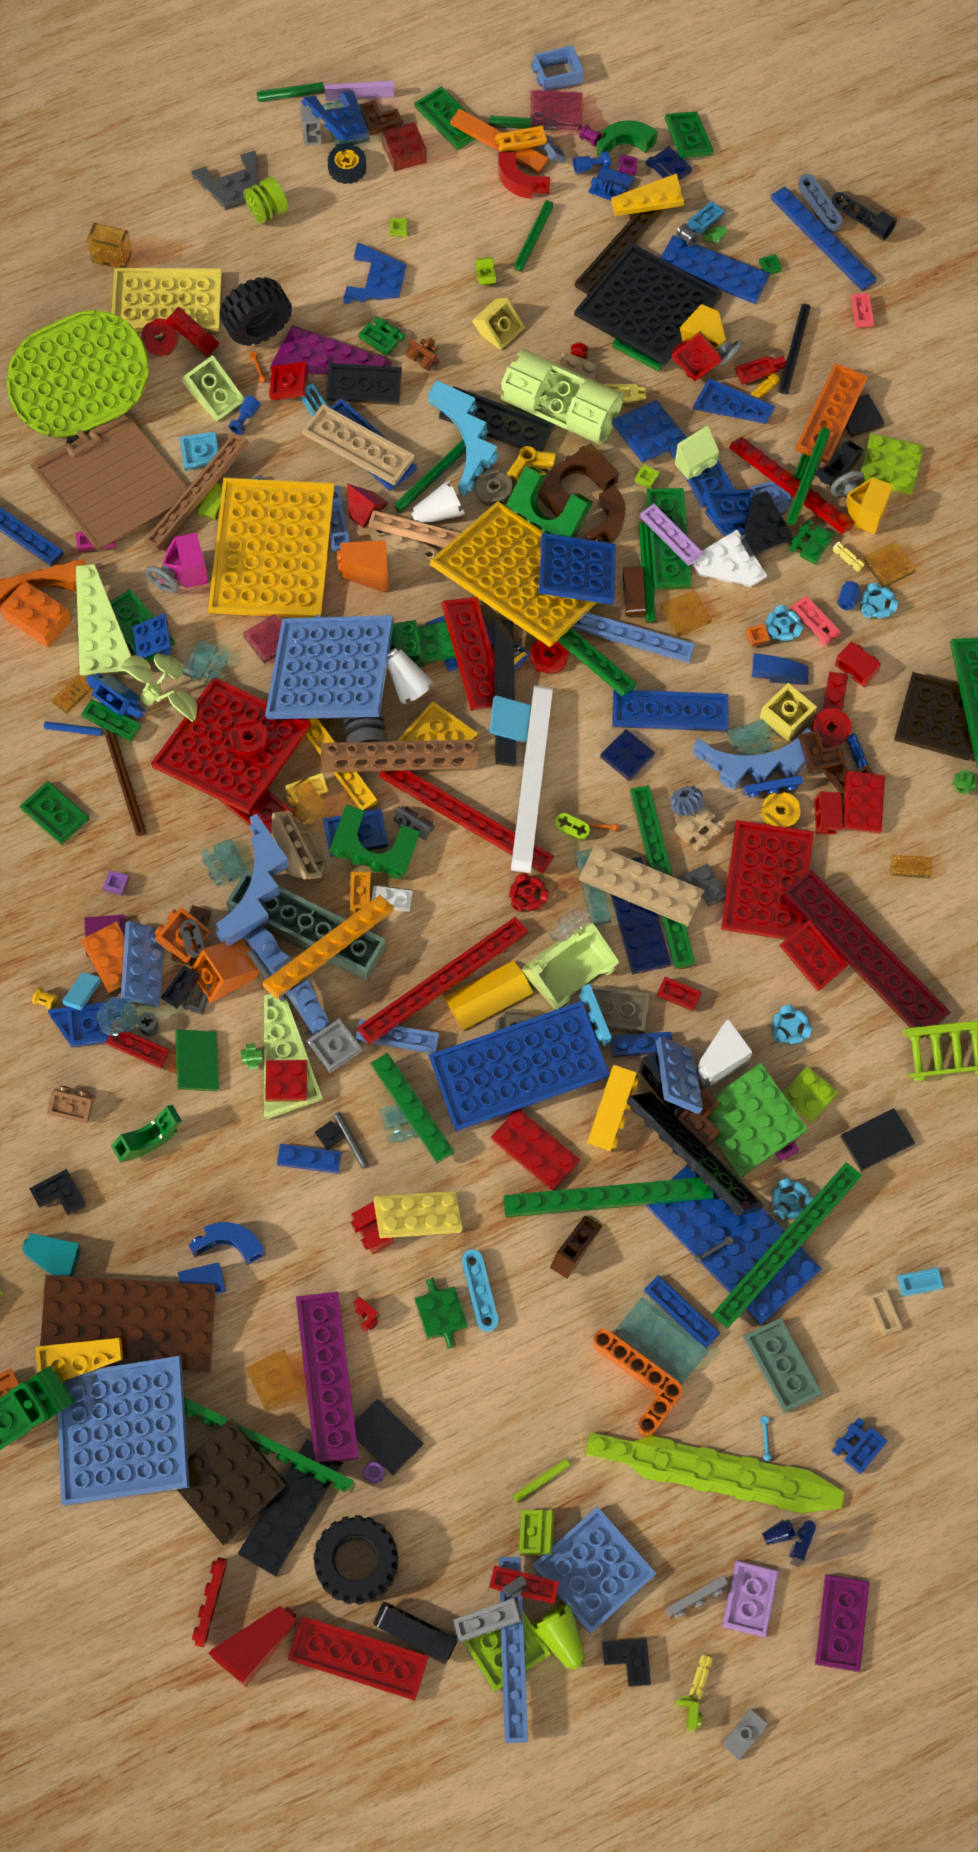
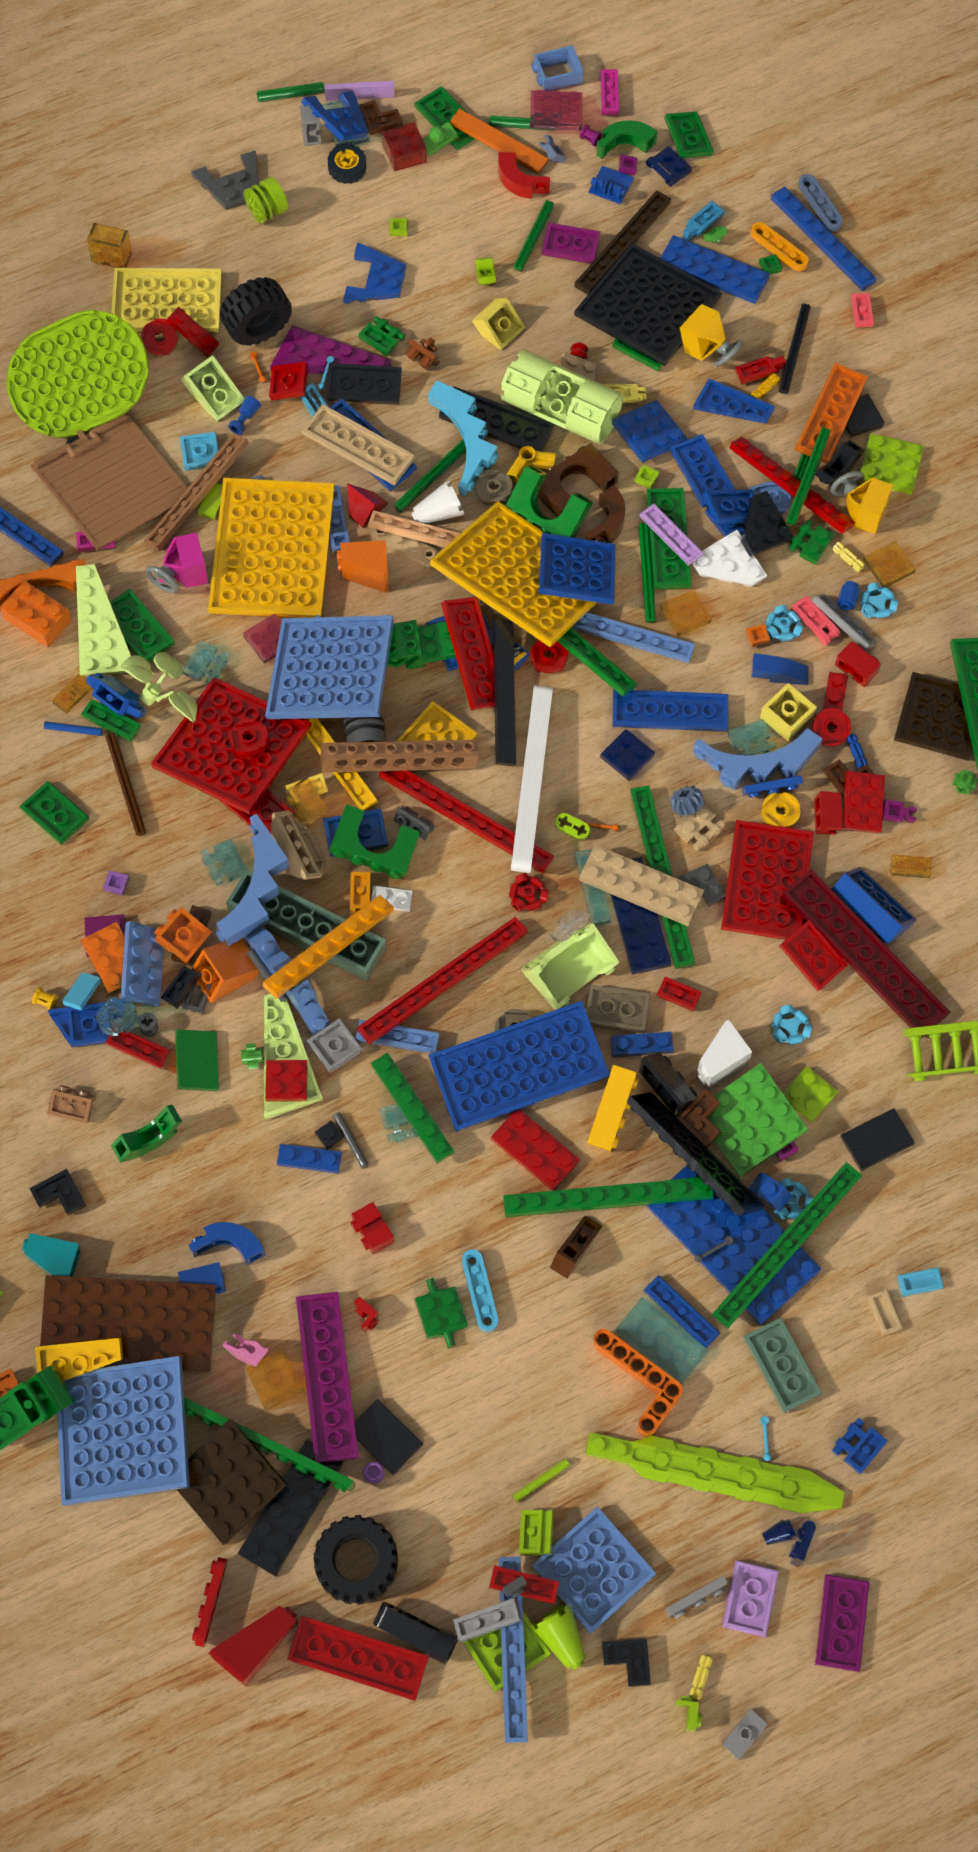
blue hinge [133,613,172,658] -> none
dark grey beam [180,919,205,958] -> none
light yellow plate [373,1191,463,1238] -> none
white cone [387,648,434,704] -> none
yellow slope [444,961,533,1032] -> none
medium azure tile [489,696,531,743] -> none
light orange plate [495,126,547,152] -> none
blue piece [573,151,611,175] -> none
medium azure plate [579,984,612,1047] -> none
yellow wing [611,174,684,216] -> none
reddish brown beam [623,566,645,617] -> none
medium blue plate [656,1036,703,1114] -> none
red plate [671,331,723,382] -> none
yellowish green slope [675,426,719,480] -> none
dark grey bush [676,223,700,247] -> none
reddish brown plate [798,730,846,773] -> none
black beam [832,191,897,241] -> none
none -> bright pink hinge [222,1334,268,1367]
none -> medium azure hinge [318,356,334,390]
none -> bright green tile [419,121,458,156]
none -> magenta plate [542,222,601,264]
none -> dark pink plate [600,69,619,115]
none -> blue slope [748,1172,792,1212]
none -> light orange plate [750,222,809,271]
none -> light grey tile [812,594,877,650]
none -> blue slope [831,867,917,944]
none -> magenta plate [883,799,917,823]

